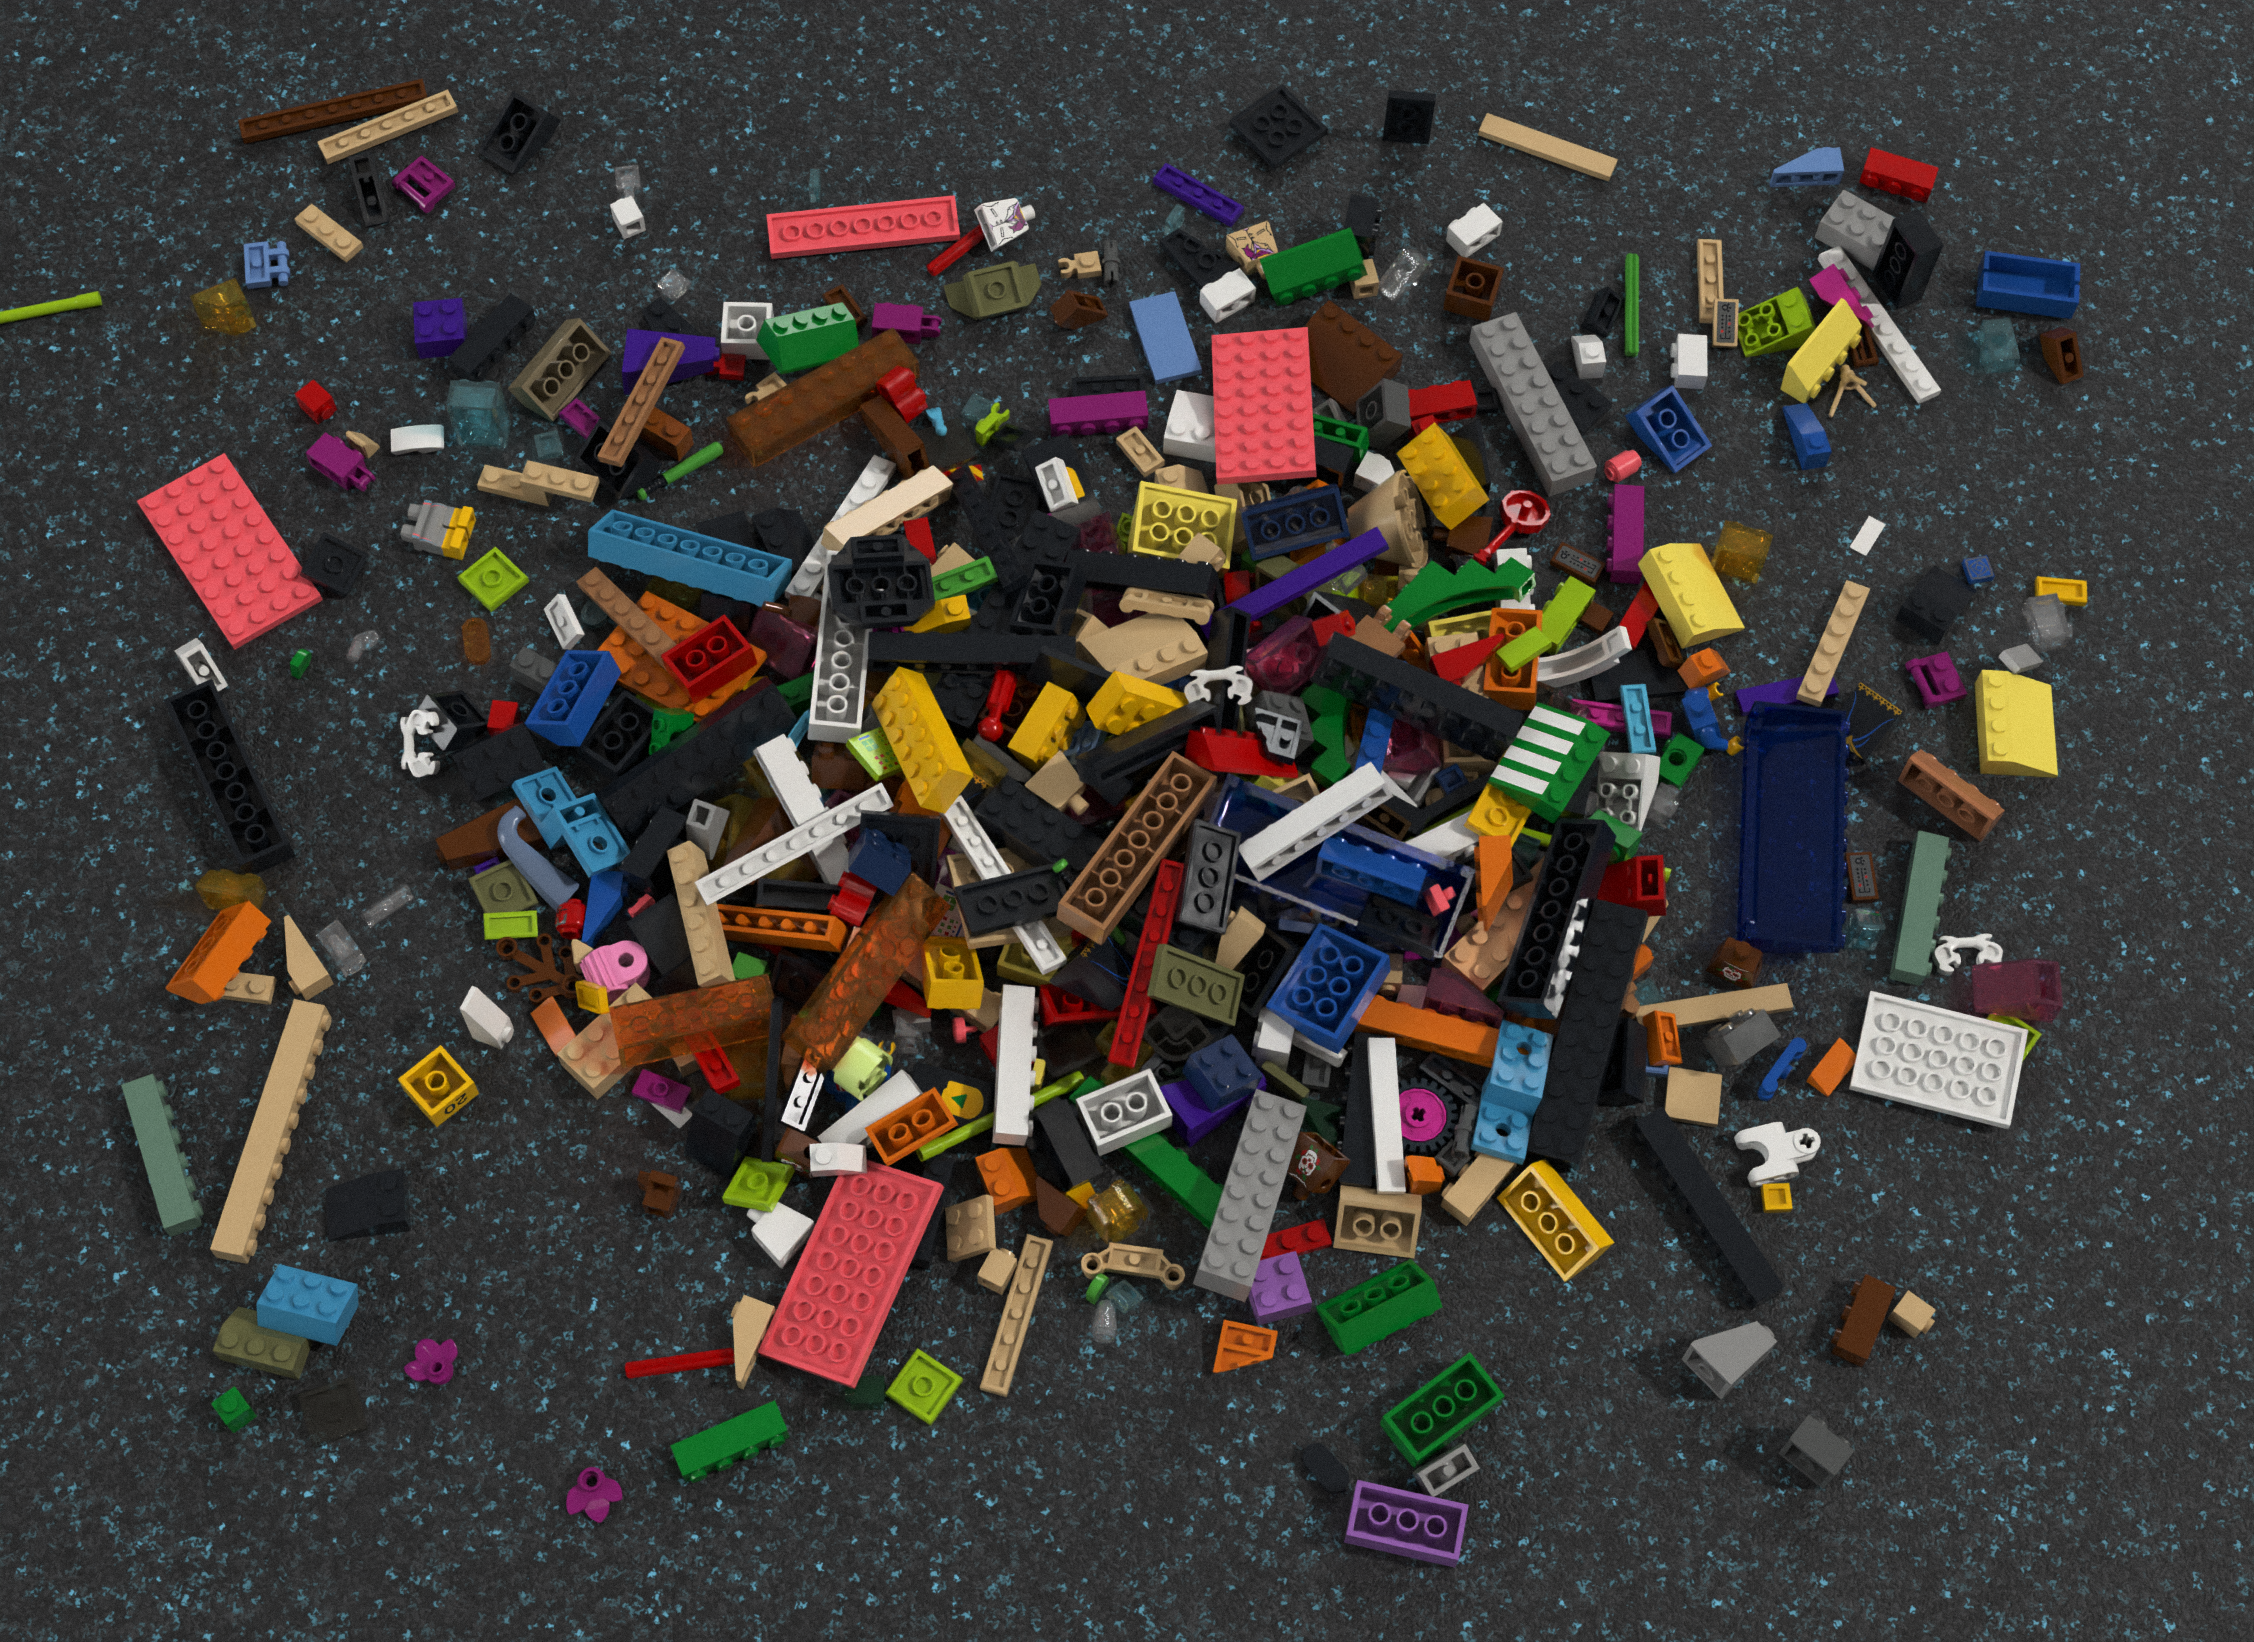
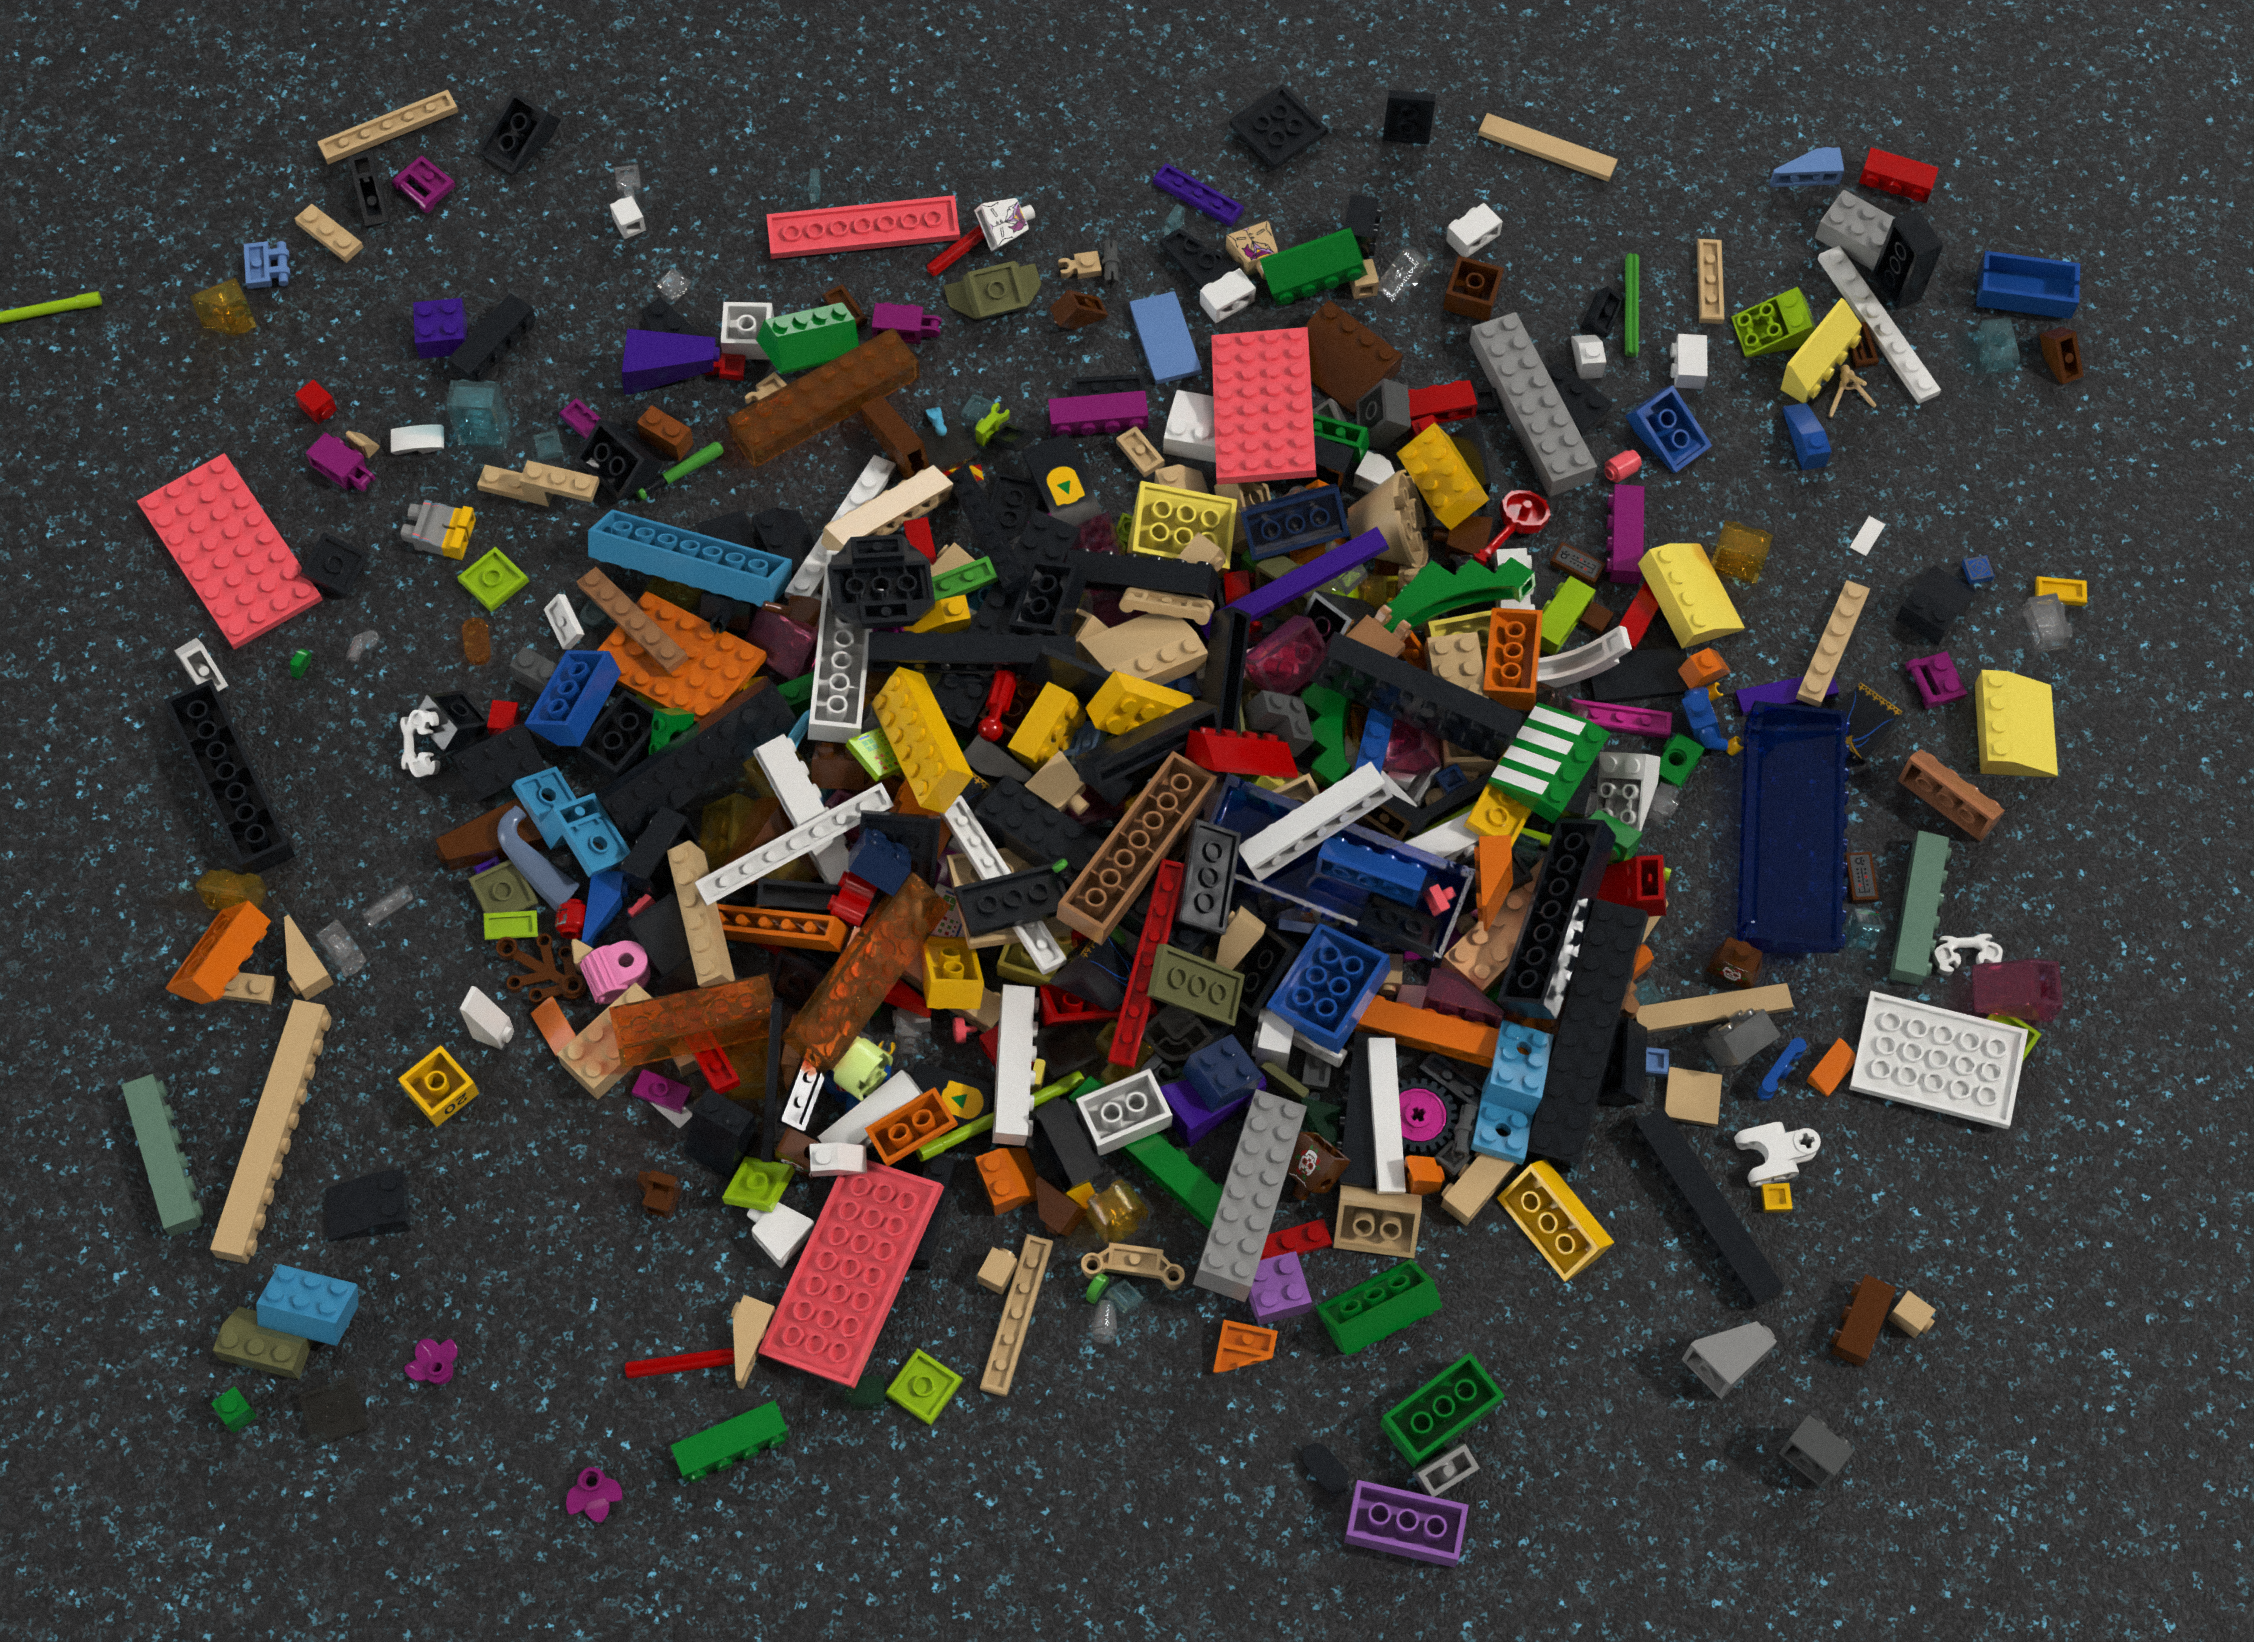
reddish brown plate [238,78,428,144] -> none
dark tan slope [507,318,612,422] -> none
yellow tile [575,980,610,1015] -> none
medium nougat plate [597,337,686,467] -> none
red brick [661,614,758,705] -> none
light grey slope [686,799,730,860] -> none
bright green brick [732,952,772,995] -> none
red brick [876,365,928,424] -> none
tan plate [945,1195,996,1262] -> none
clear yellow tile [959,738,1009,787] -> none
white slope [1035,457,1079,512] -> none
white helmet [1184,665,1253,705] -> none
wing [1253,707,1304,766] -> none
red brick [1312,609,1356,646] -> none
red slope [1428,633,1505,687] -> none
lime tile [1495,626,1552,673] -> none
medium azure tile [1619,684,1656,756] -> none
orange slope [1643,1010,1683,1066] -> none
reddish brown plate [1646,618,1684,669] -> none
tile [1712,298,1739,348] -> none
dark pink slope [1809,263,1874,328] -> none
light grey tile [1999,643,2044,674] -> none

